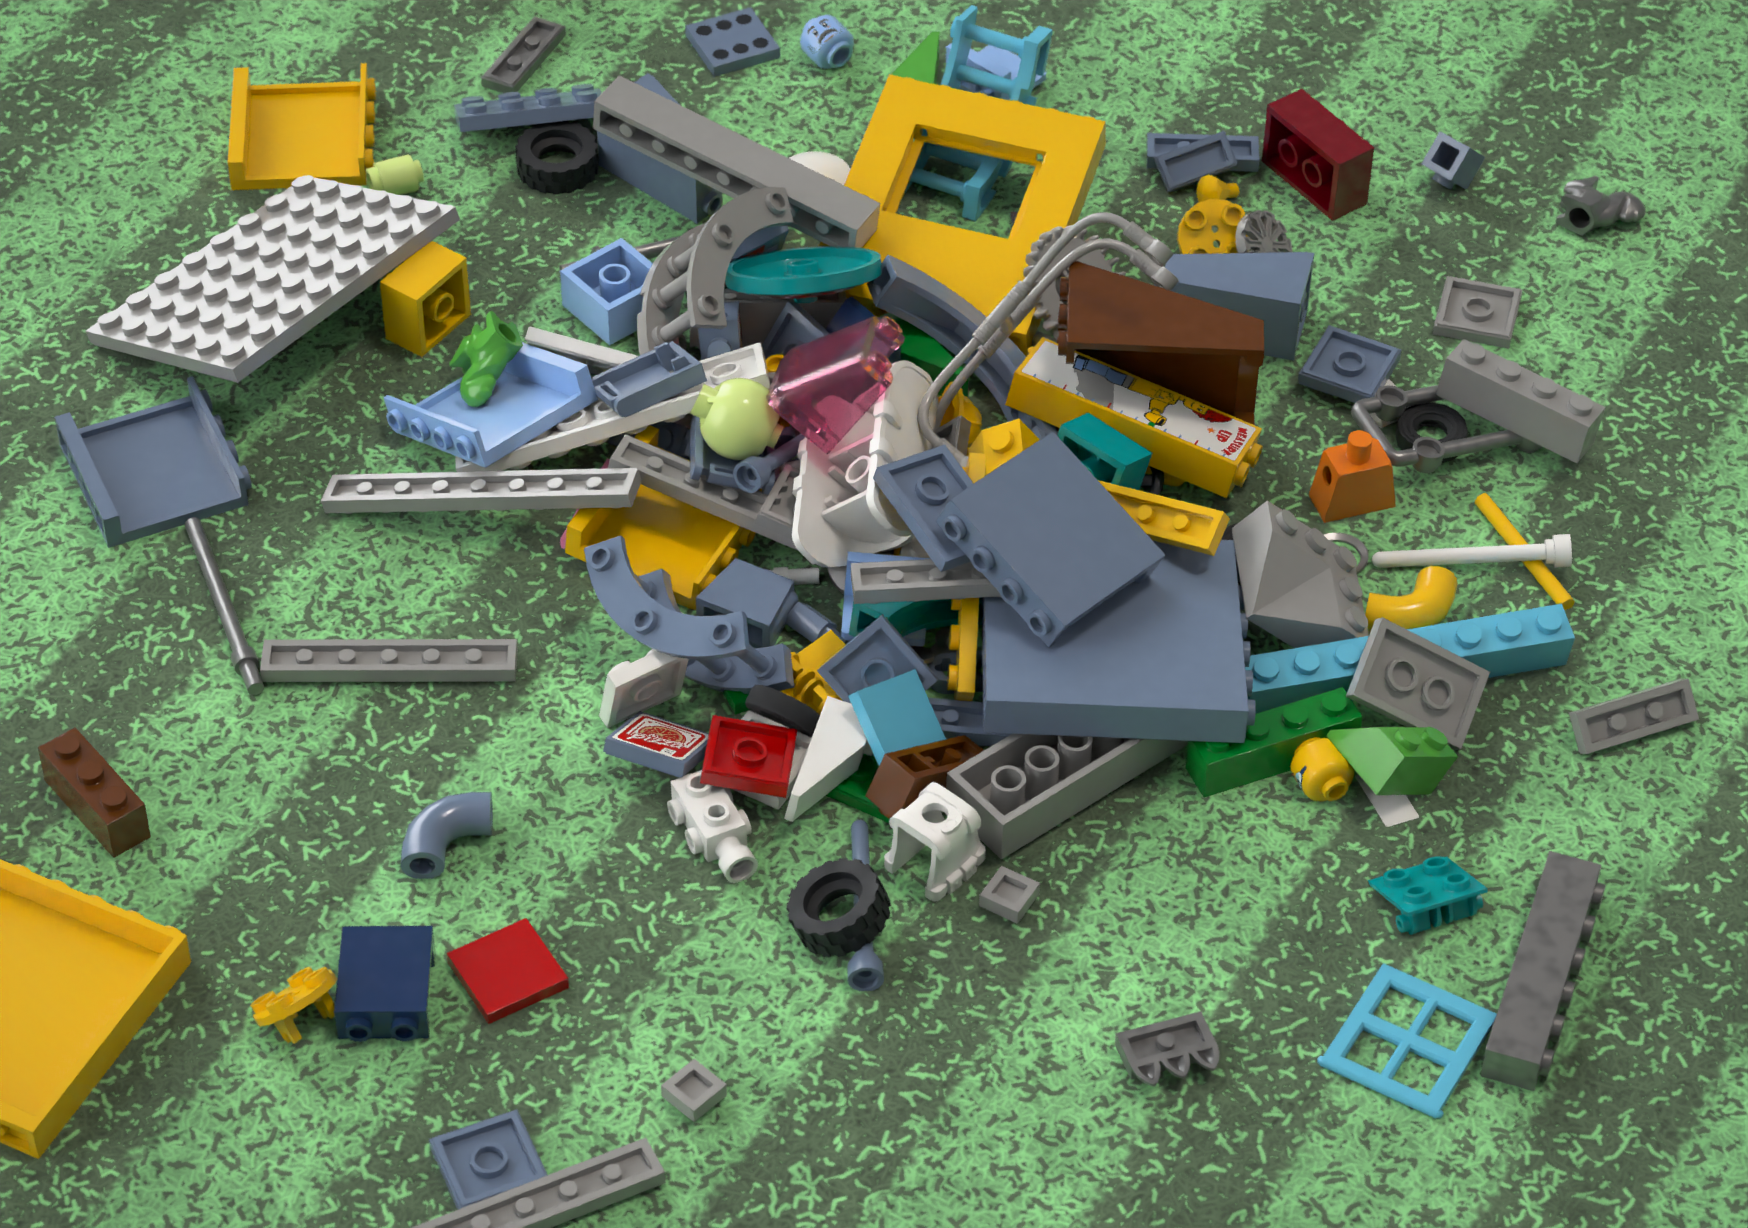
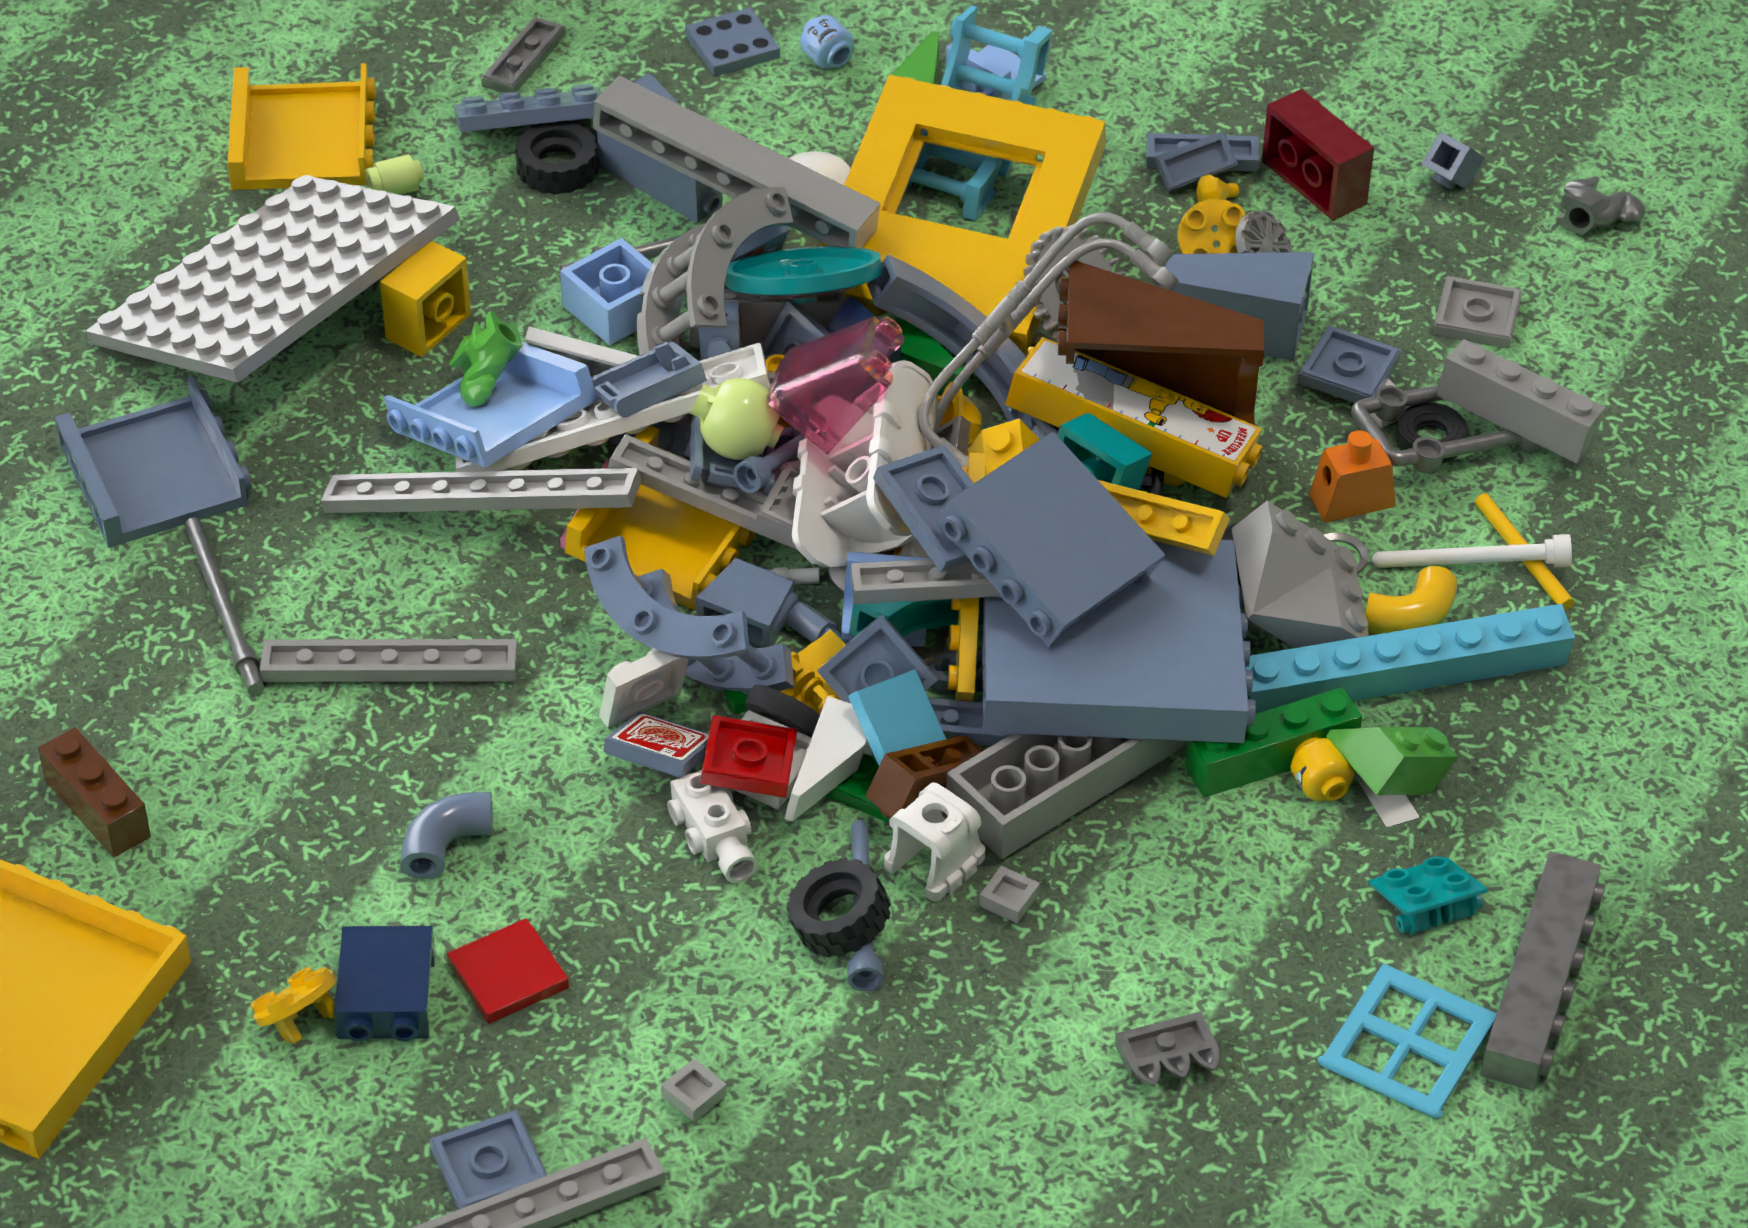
light grey plate [1346,617,1490,750] -> none
light grey plate [1569,678,1699,754] -> none

